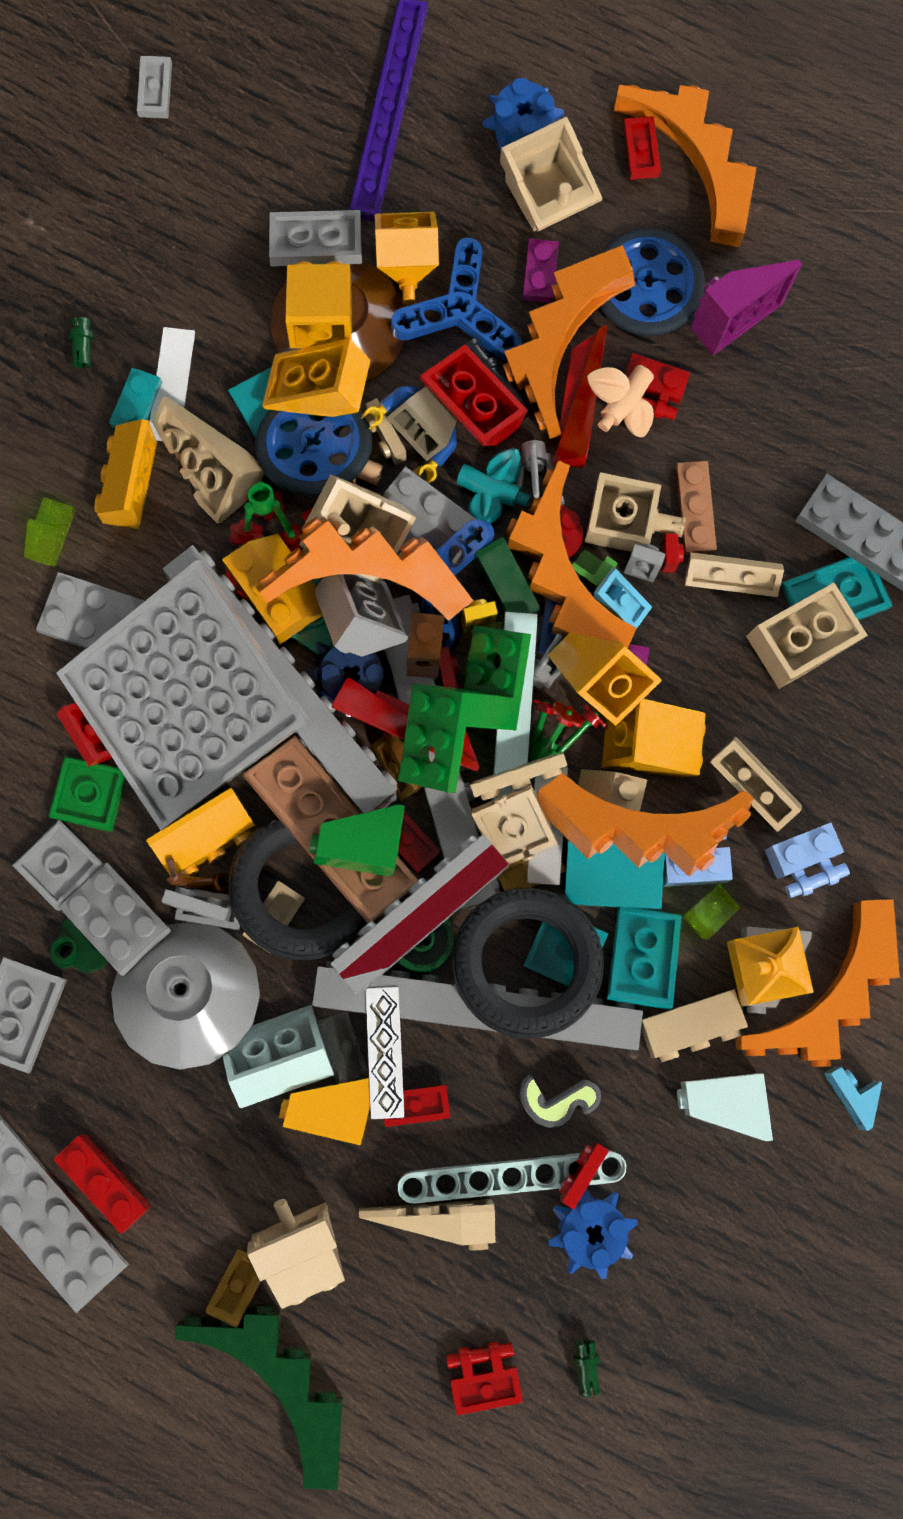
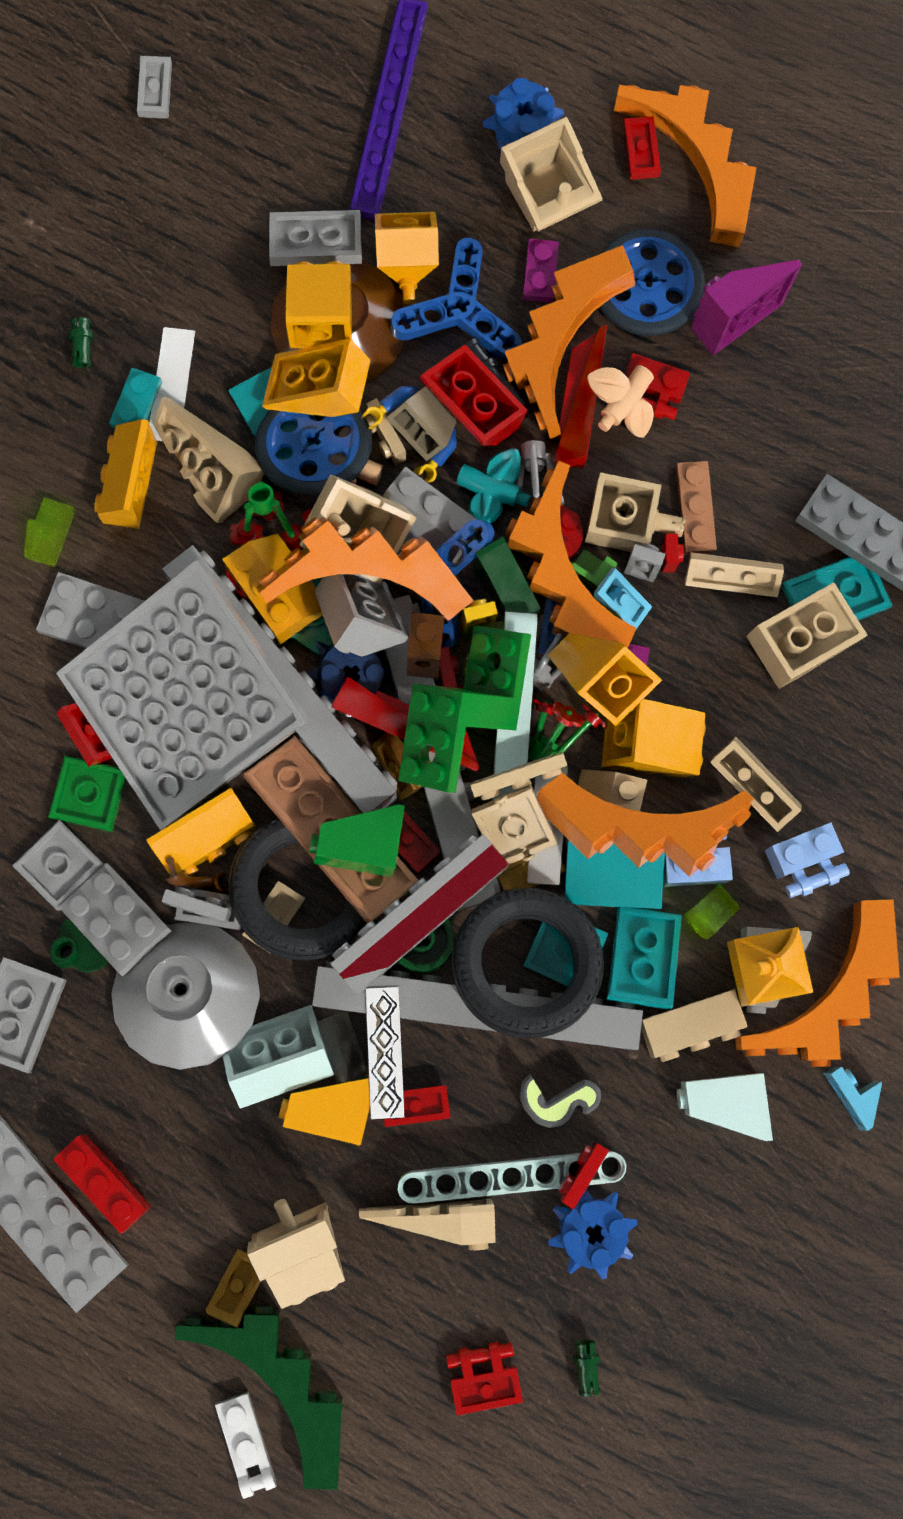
none -> white plate [215,1391,277,1499]

